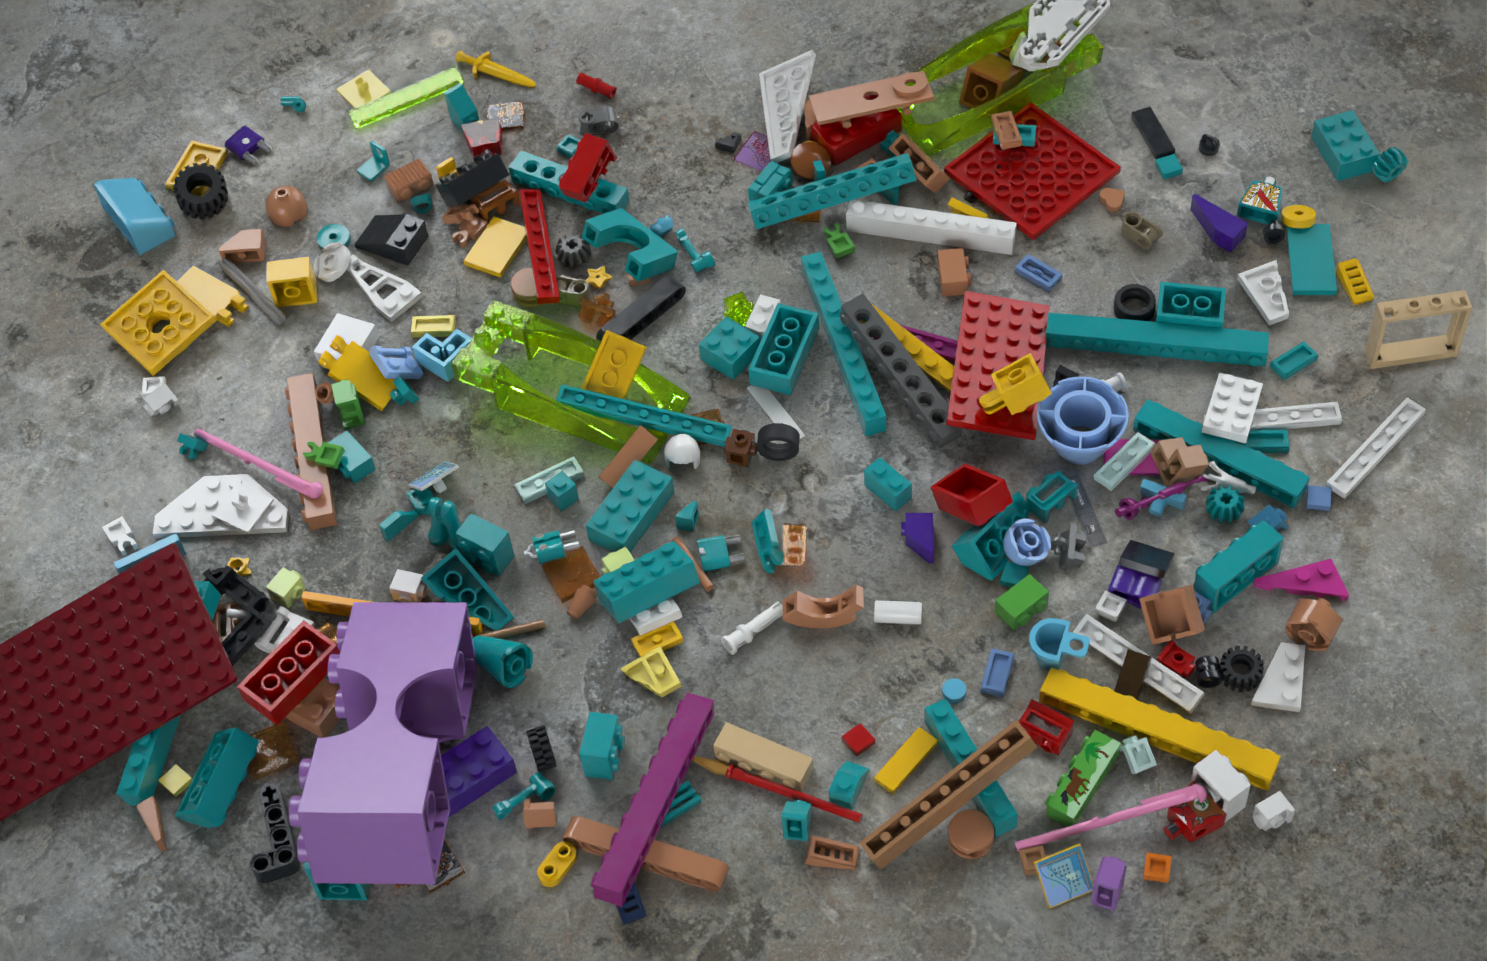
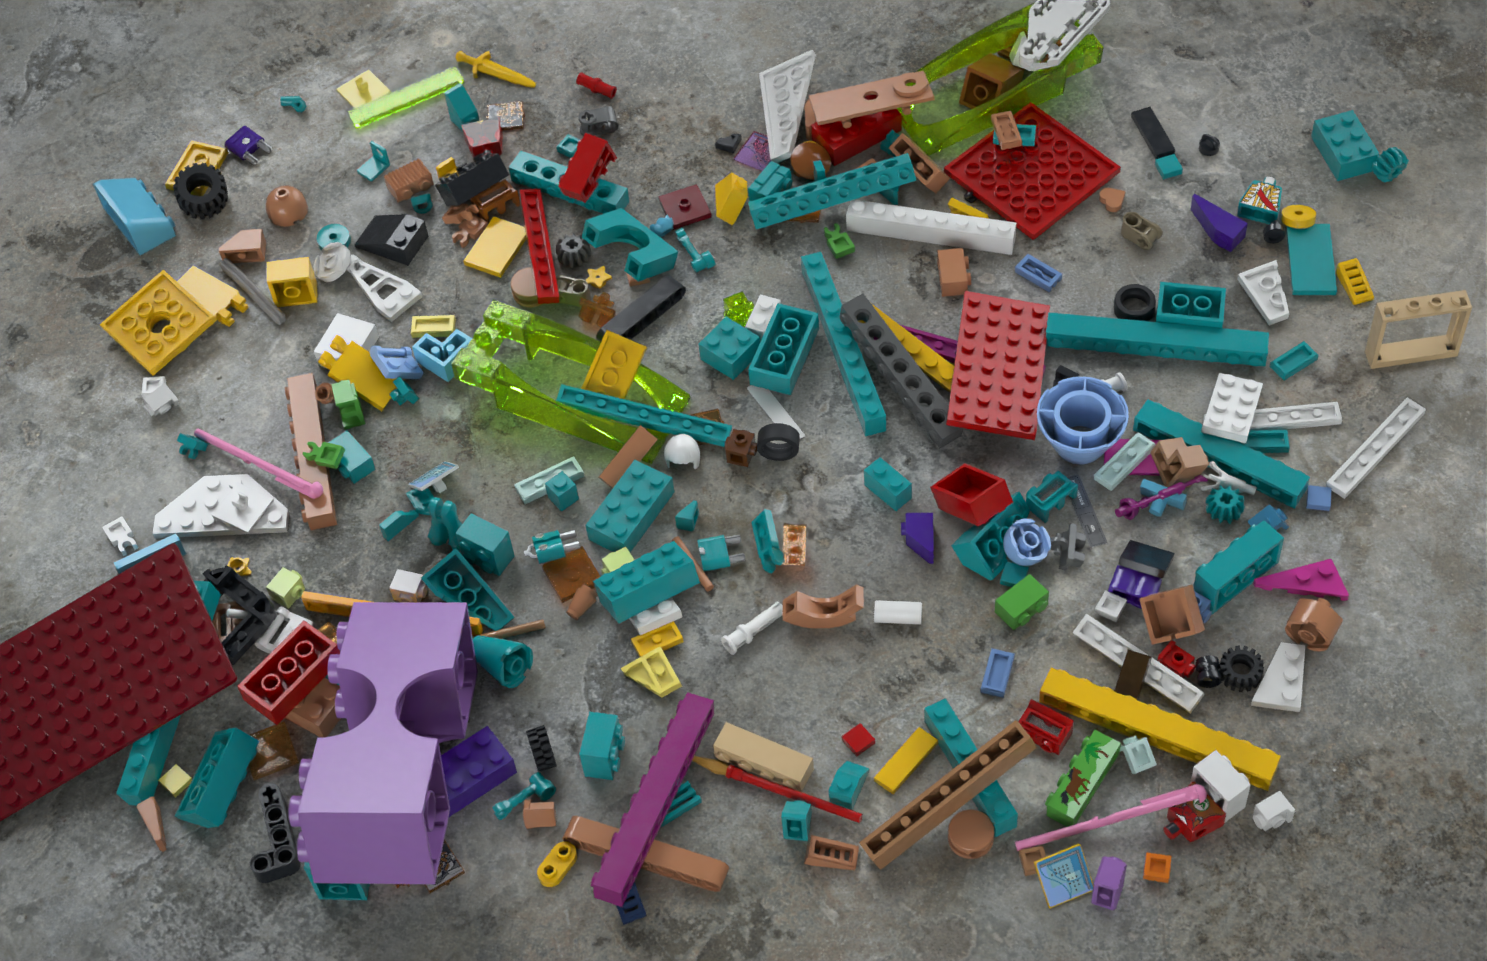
medium azure tile [942,678,966,703] -> none
yellow brick [979,353,1052,415] -> none
medium azure container [1029,618,1090,671] -> none
none -> dark red plate [658,184,712,230]
none -> yellow slope [715,172,748,225]

